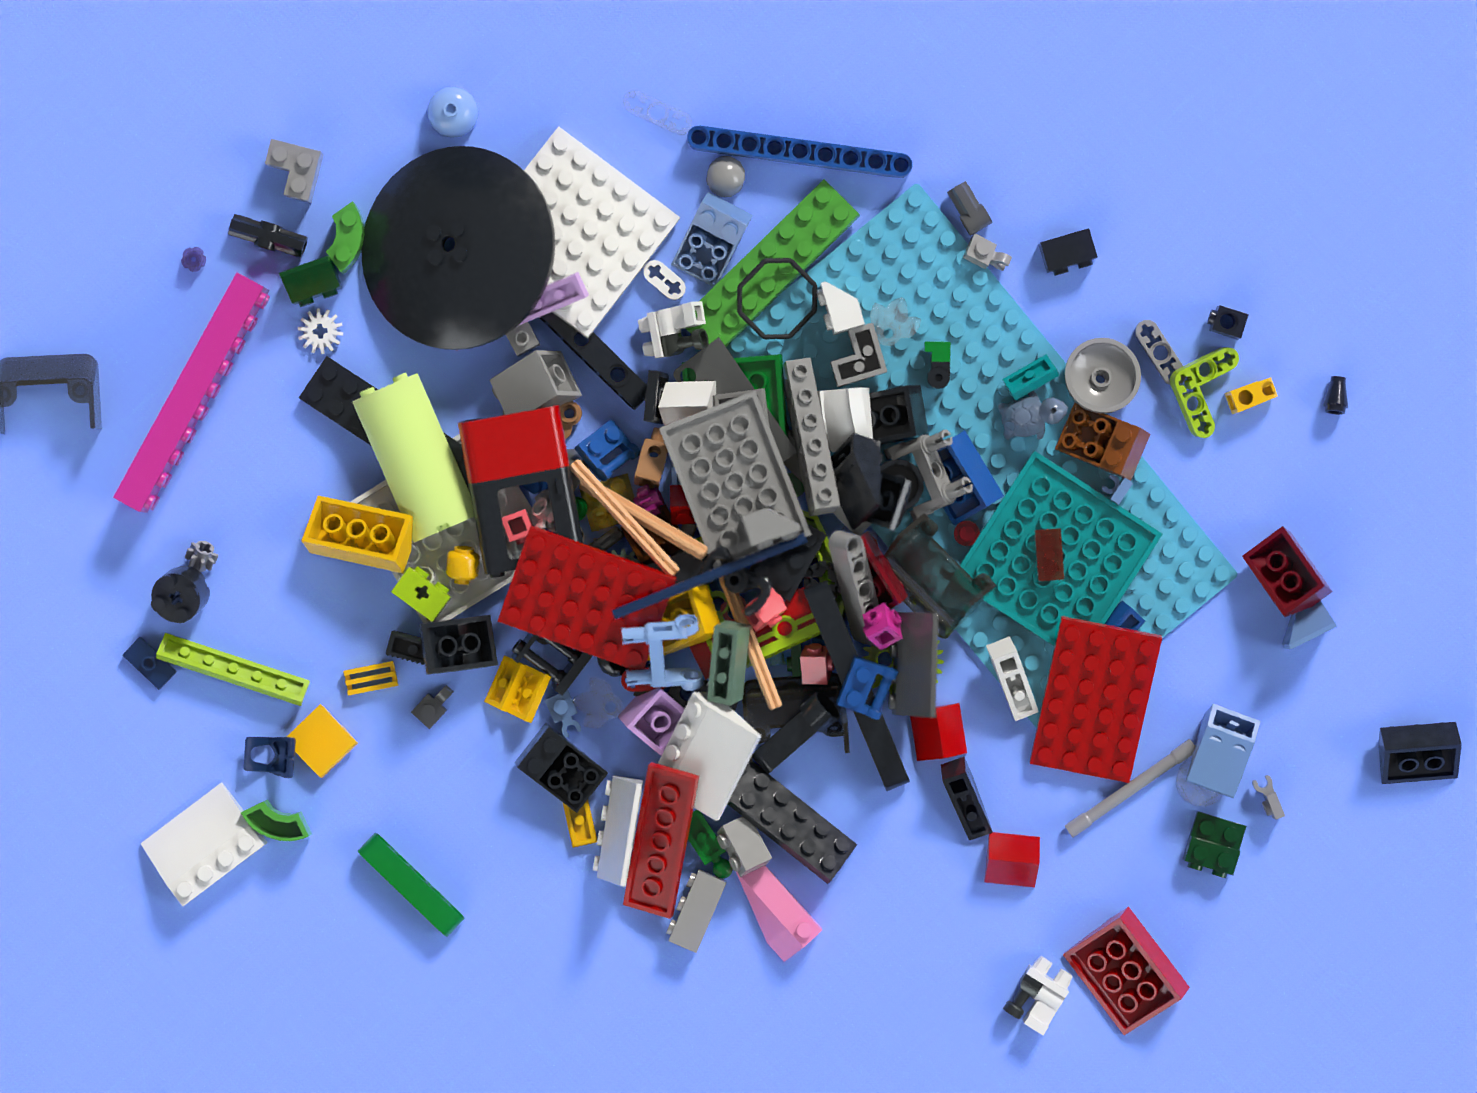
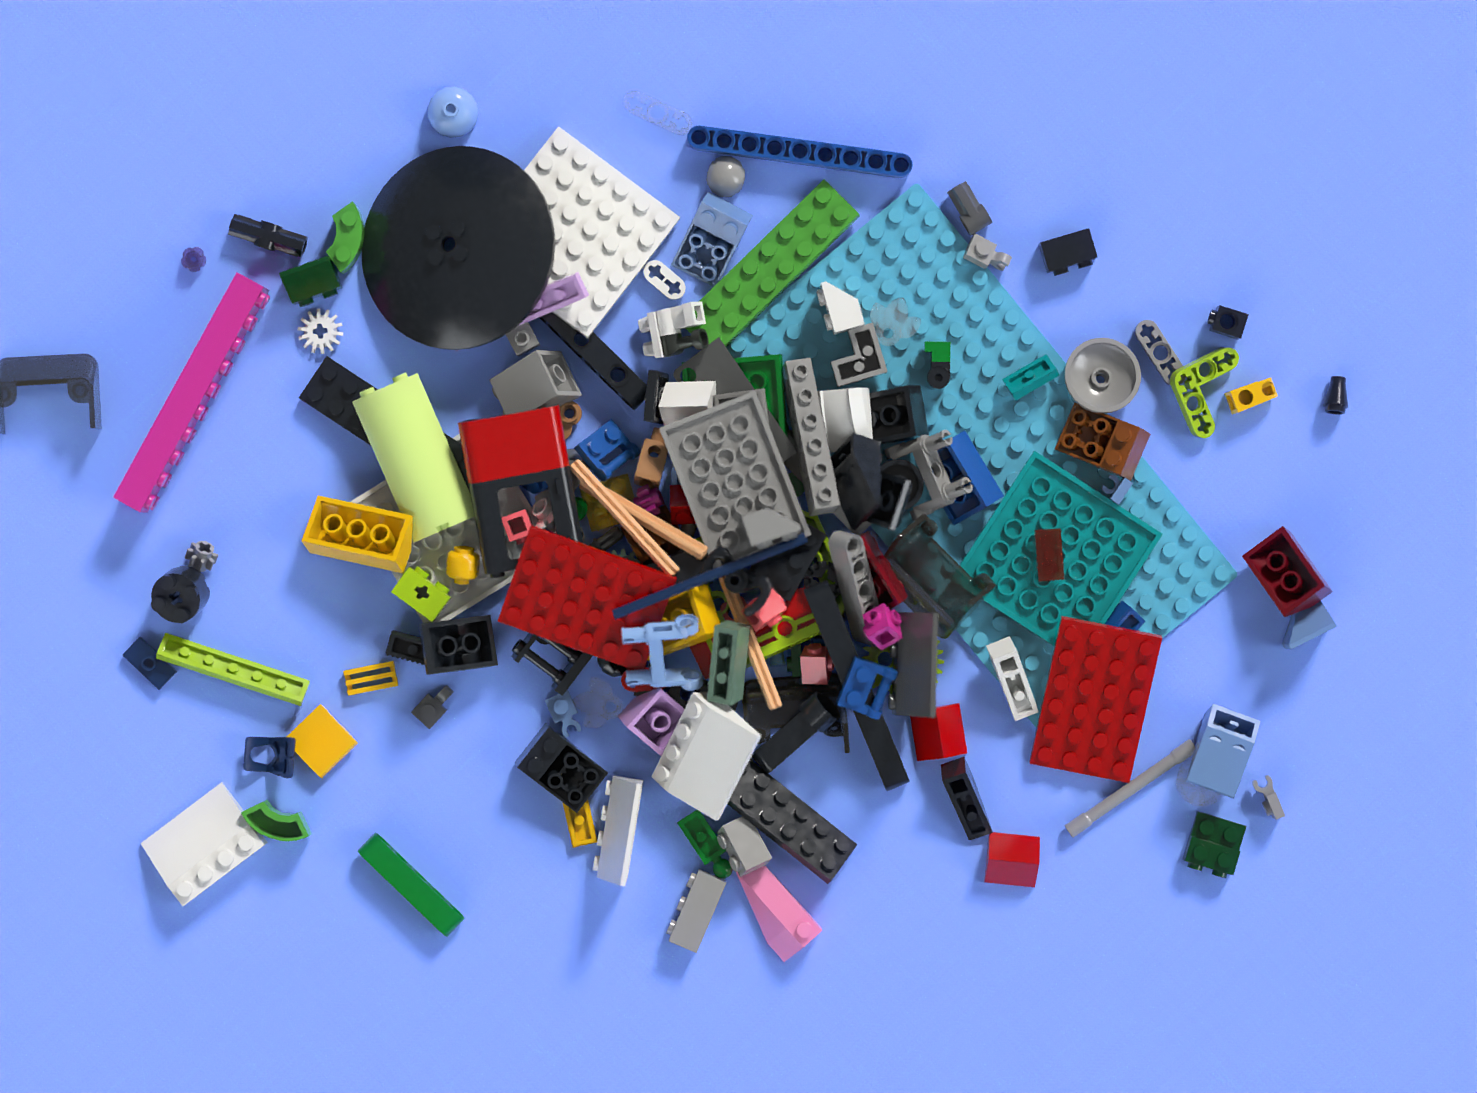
light grey brick [265,139,324,204] -> none
yellow slope [484,655,552,723] -> none
red plate [623,762,699,919] -> none
black piece [737,258,817,340] -> none
dark red plate [954,521,980,546] -> none
sand blue animal [998,391,1068,440] -> none
white hips [1003,956,1073,1036] -> none
red slope [1063,906,1190,1036] -> none
black slope [1378,722,1462,784] -> none

